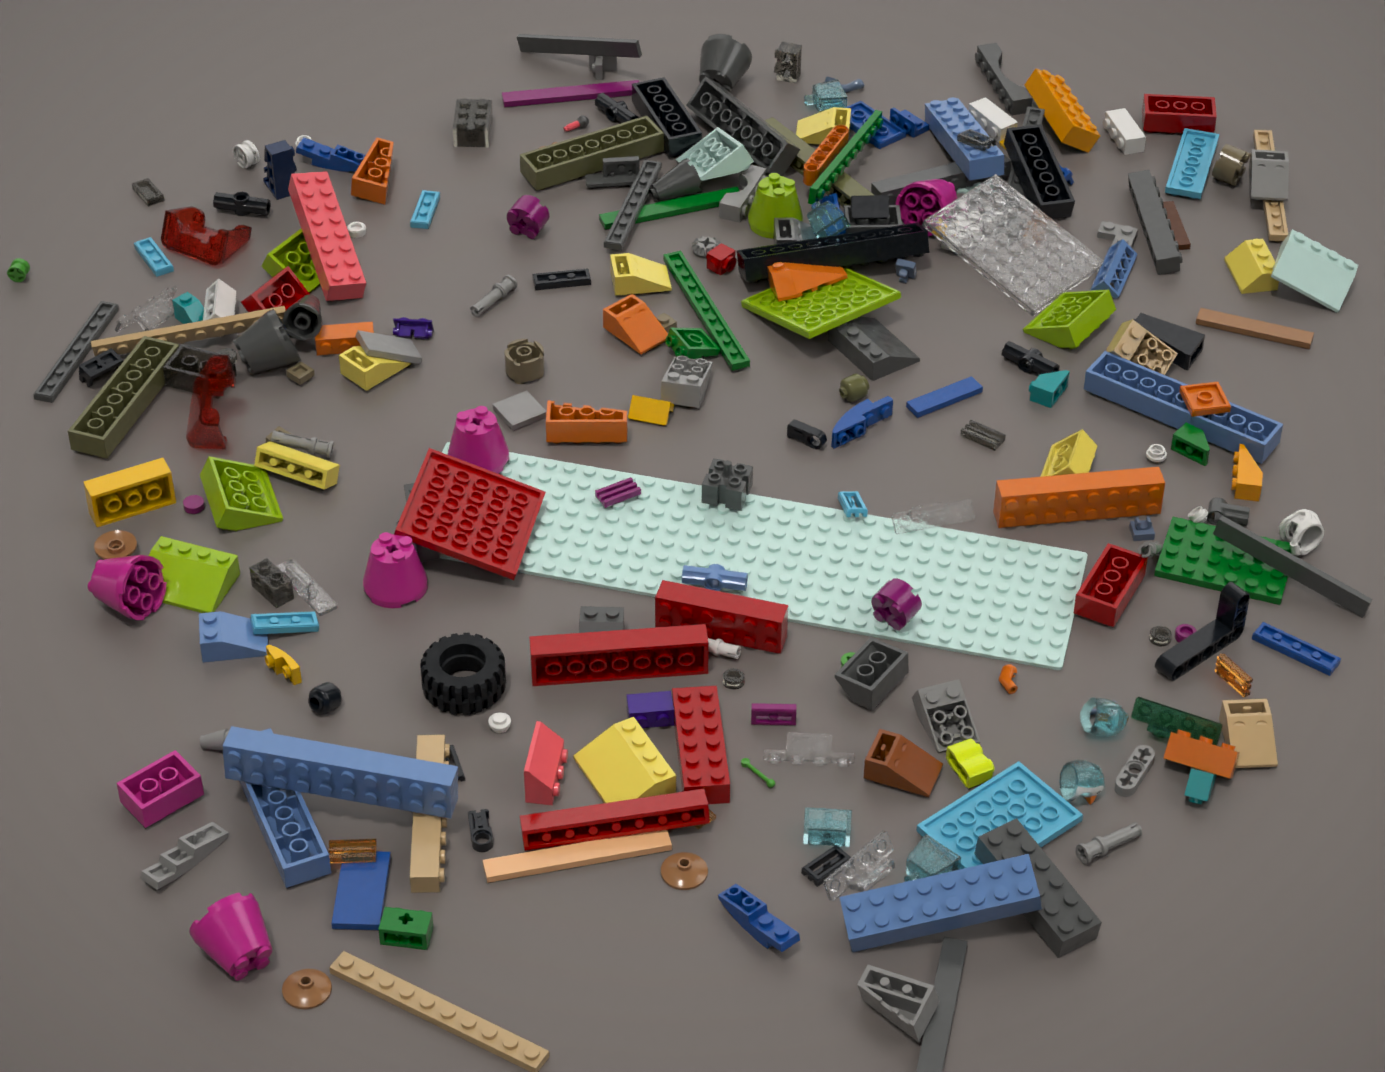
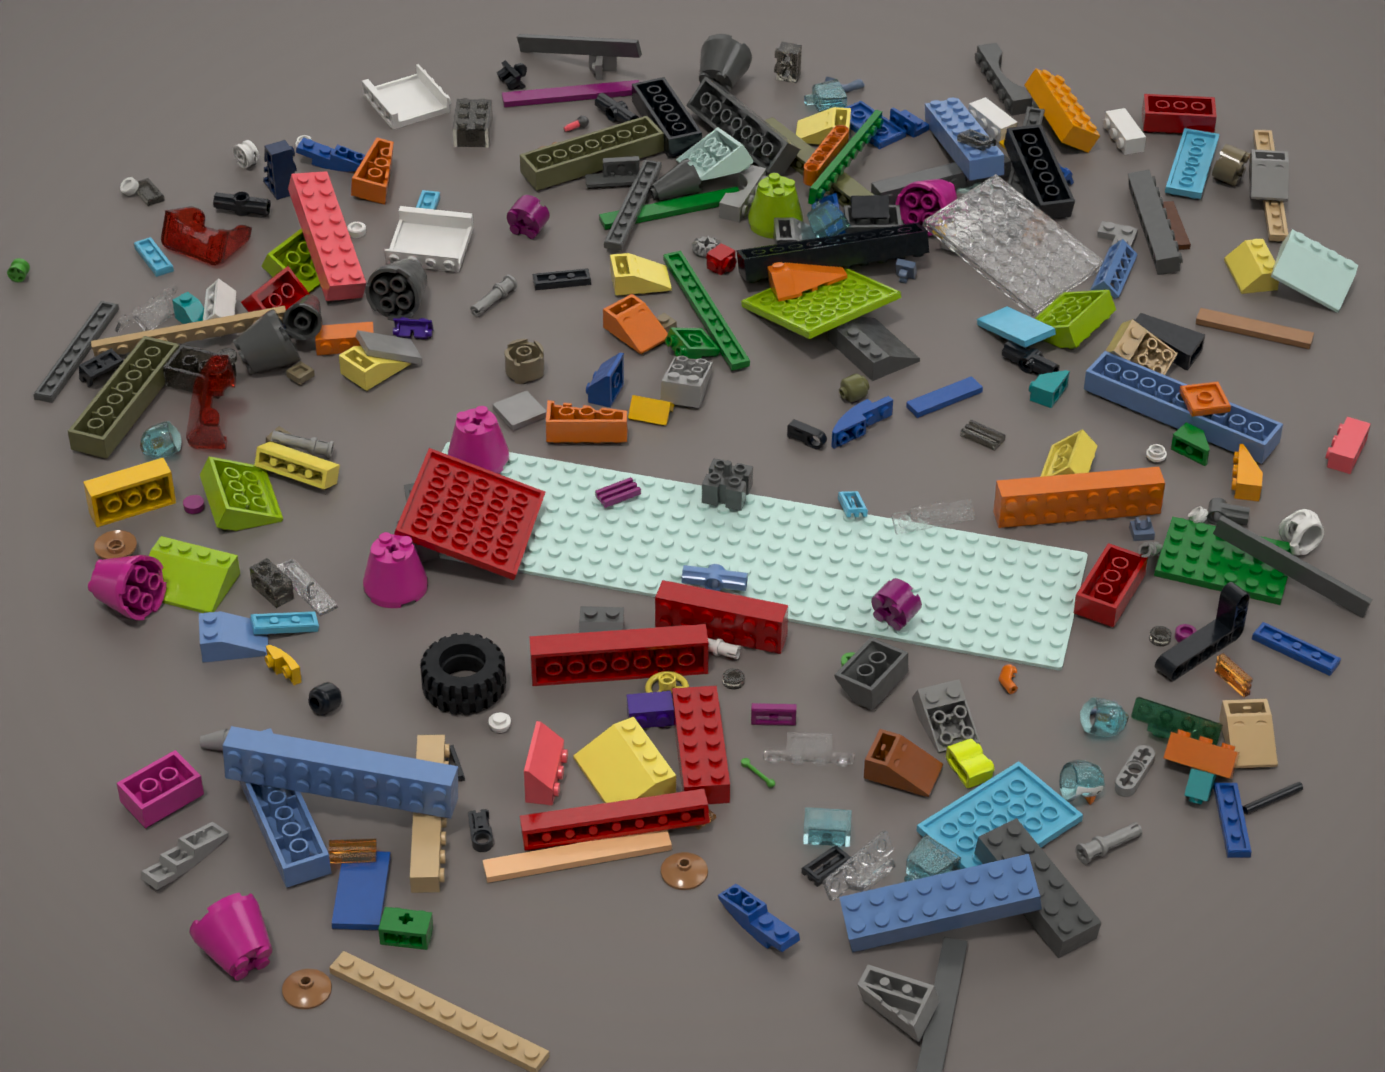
none -> white tile [120,177,139,196]
none -> clear light blue piece [140,421,182,458]
none -> white panel [362,64,451,130]
none -> dark grey cone [365,259,427,321]
none -> white panel [384,206,474,272]
none -> black hips [496,60,527,90]
none -> blue slope [586,353,624,408]
none -> light yellow piece [645,671,689,693]
none -> medium azure tile [977,306,1056,348]
none -> blue tile [1213,783,1252,858]
none -> black bar [1242,782,1303,815]
none -> coral brick [1325,417,1371,474]

